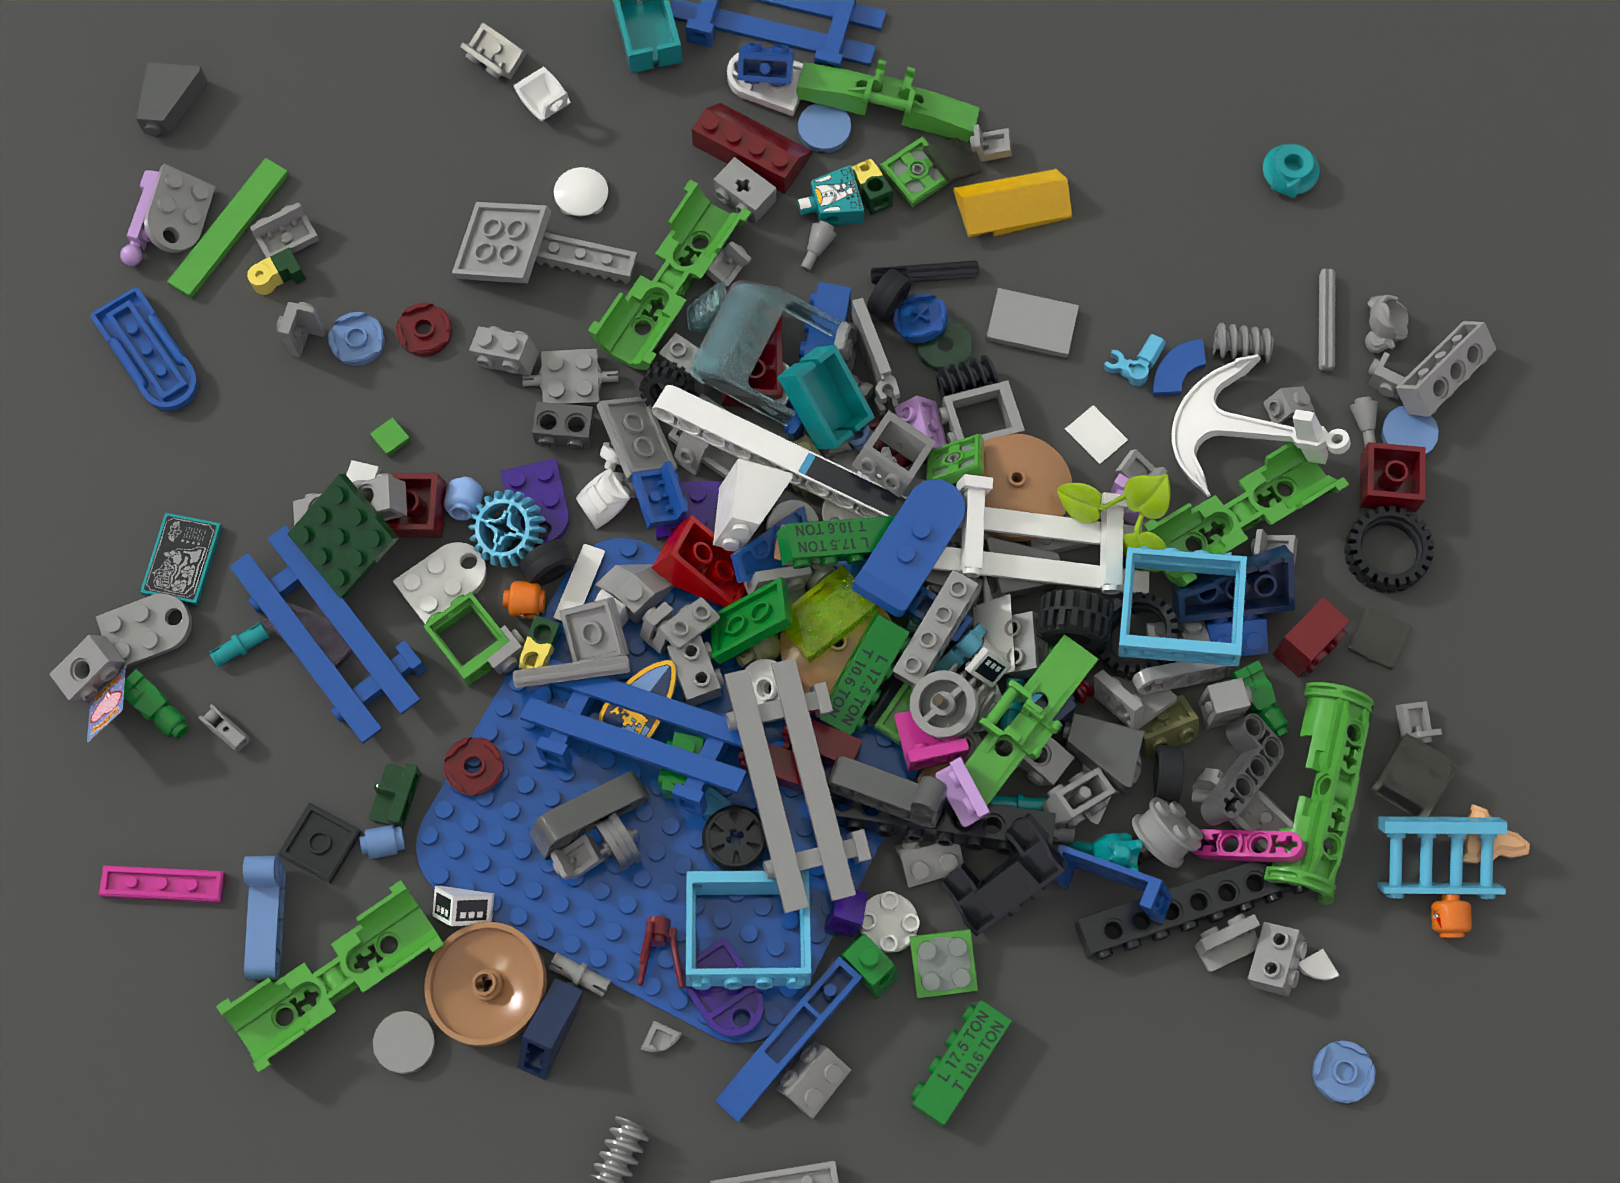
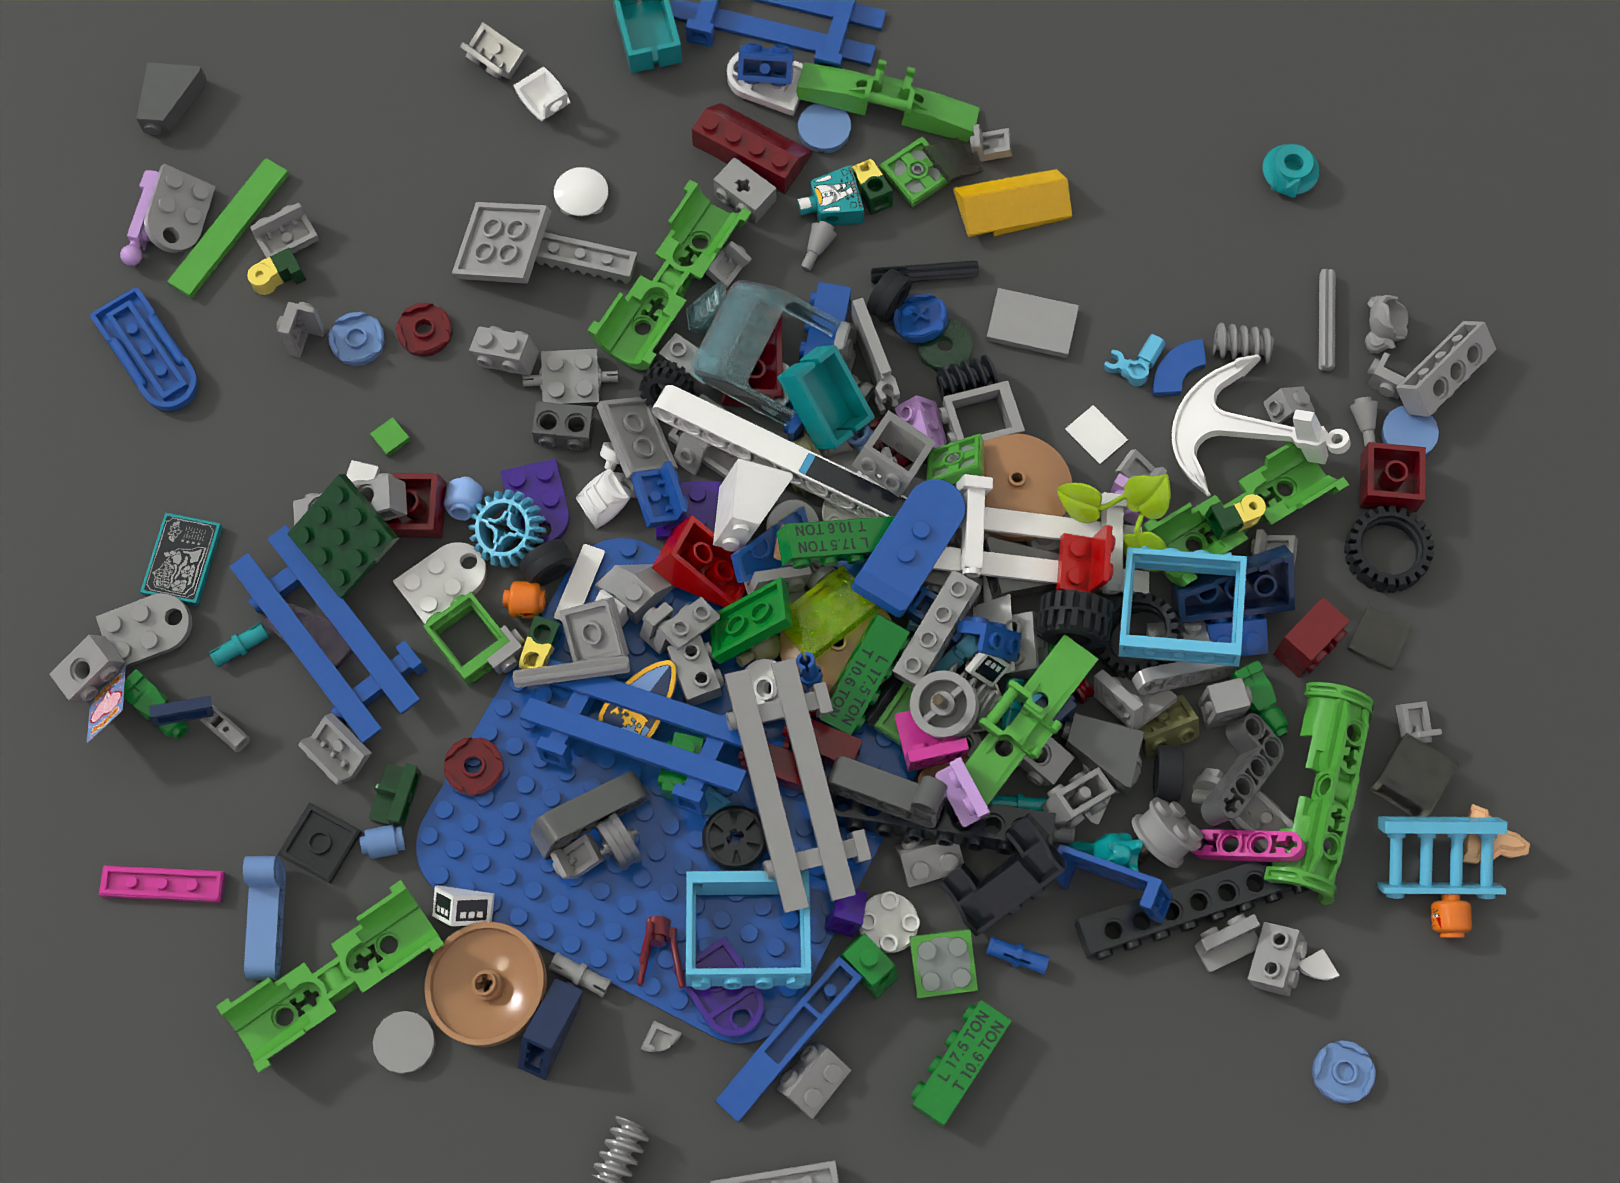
none -> dark blue tile [149,696,214,727]
none -> light grey bracket [298,713,372,785]
none -> blue pin [796,652,823,693]
none -> blue bracket [957,616,1022,662]
none -> blue pin [986,936,1050,975]
none -> red bracket [1056,525,1116,594]
none -> leg [1205,494,1266,540]

